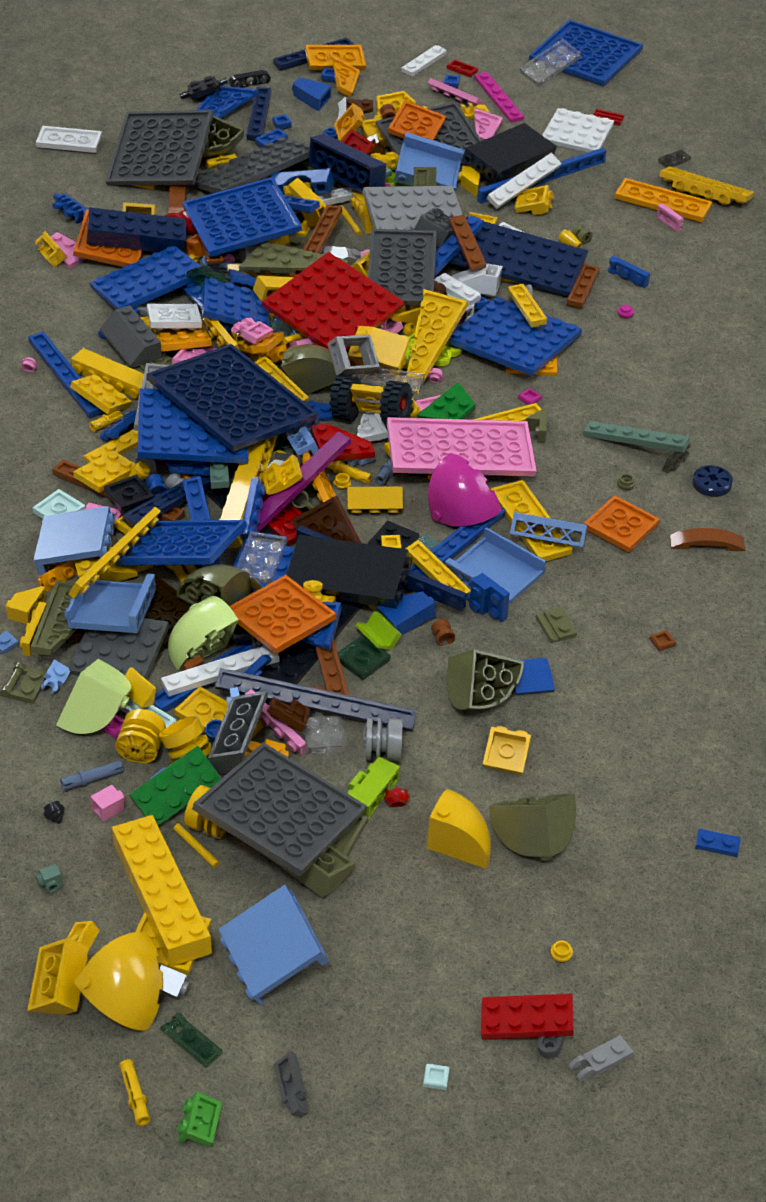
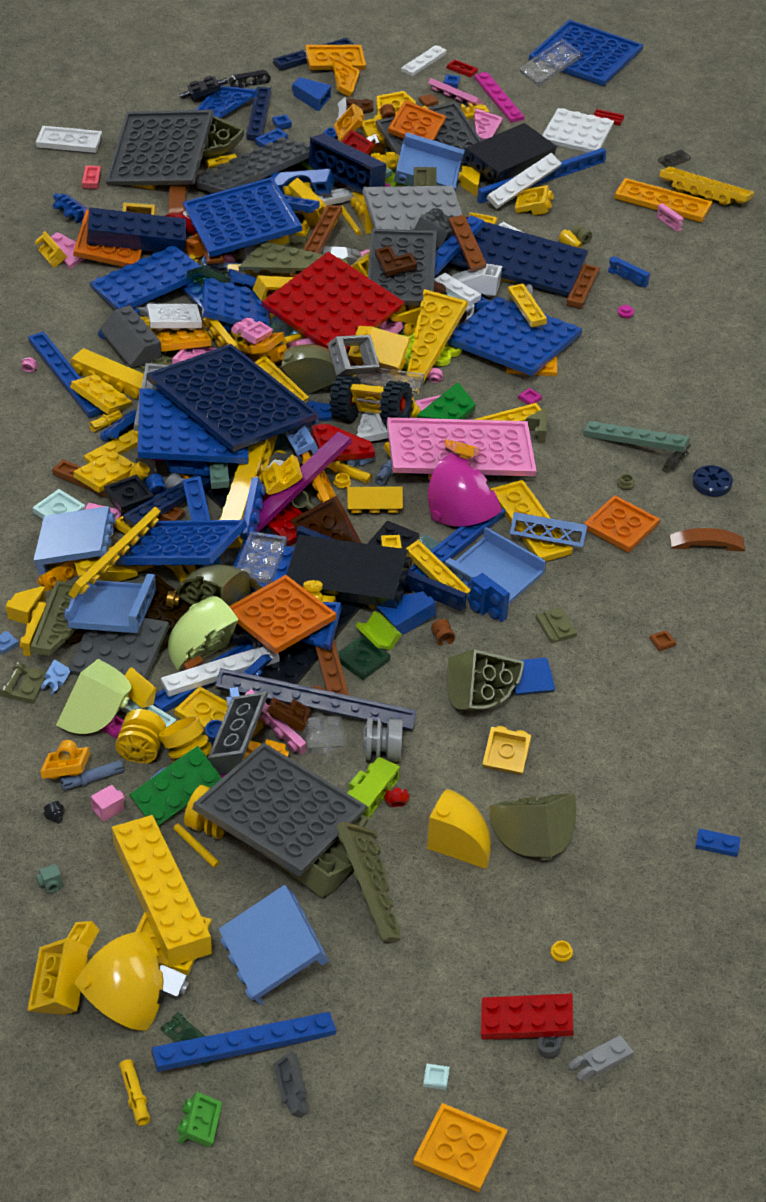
blue plate [321,67,336,82] -> none
none -> light orange plate [40,740,90,779]
none -> coral plate [82,166,101,189]
none -> blue plate [151,1012,336,1072]
none -> pearl gold plate [166,590,180,609]
none -> olive wing [336,822,401,943]
none -> reddish brown plate [375,246,417,277]
none -> light orange plate [413,1103,508,1193]
none -> dark orange tile [419,94,439,107]
none -> light orange wing [444,439,480,459]

